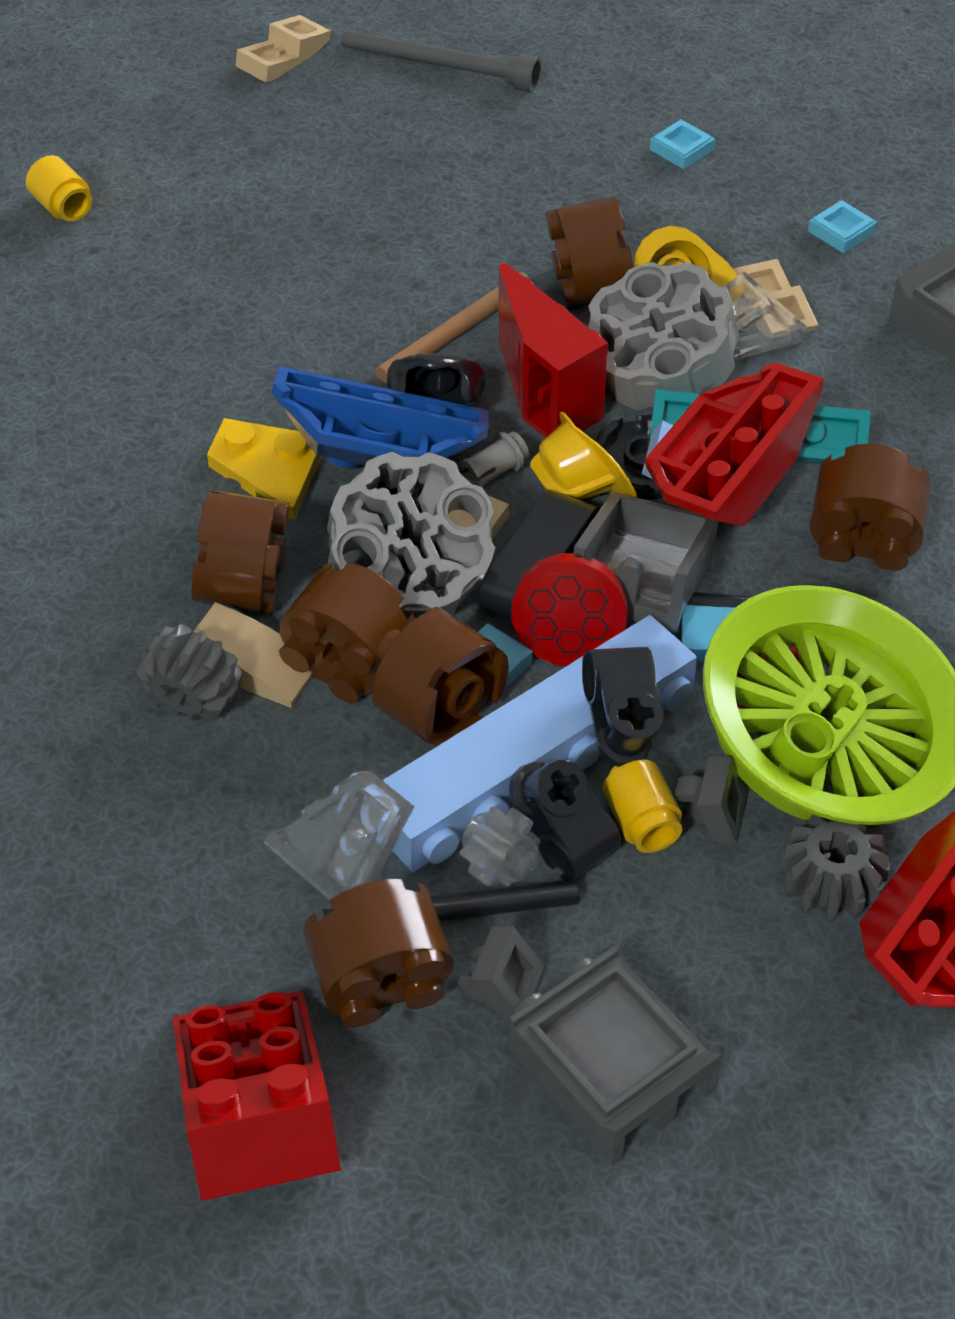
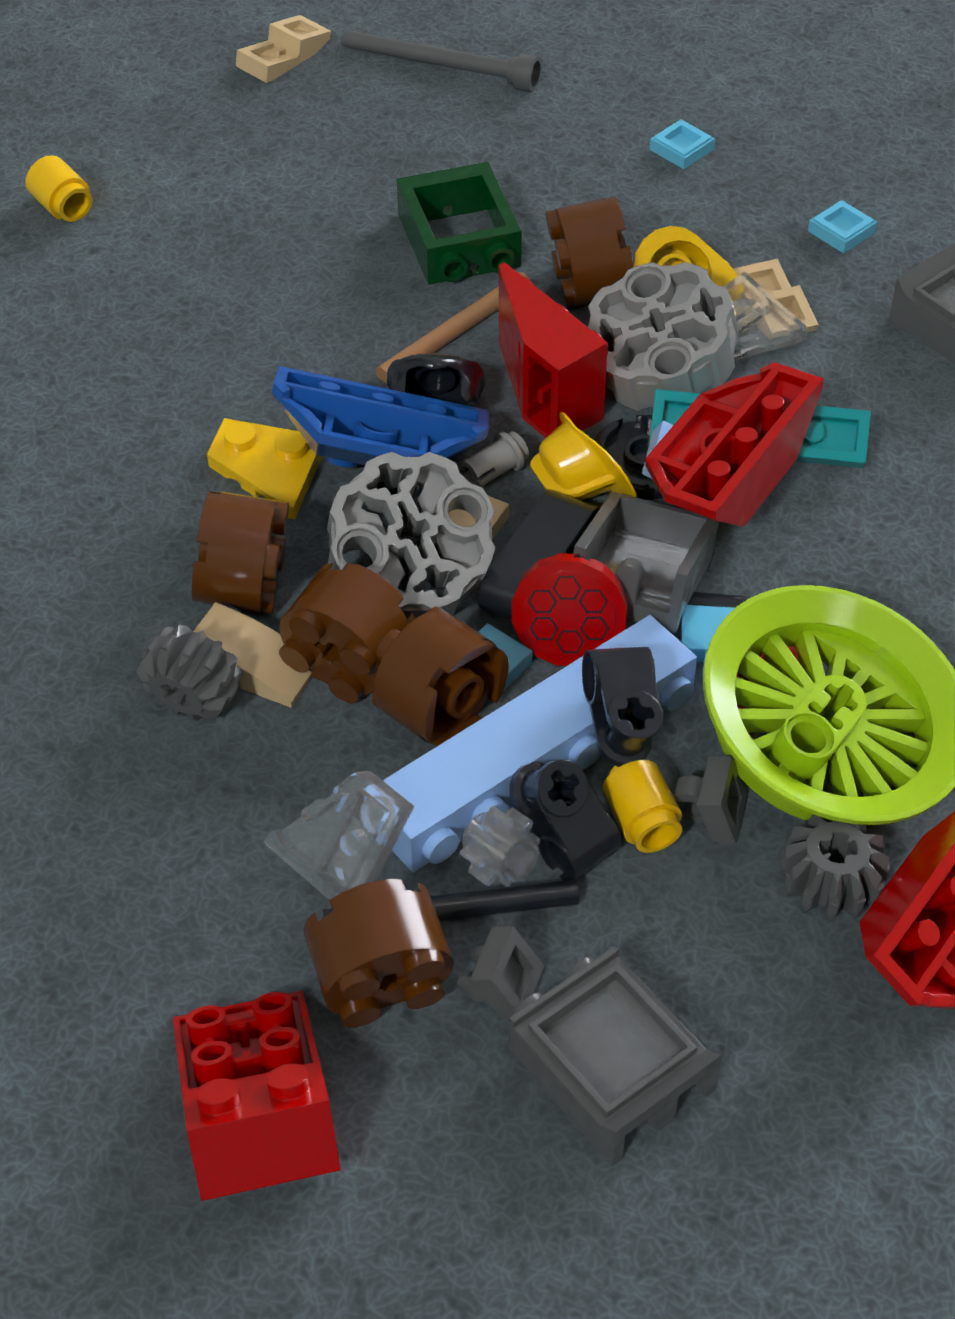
reddish brown brick [810,444,931,571] -> none
none -> dark green window [396,162,522,285]

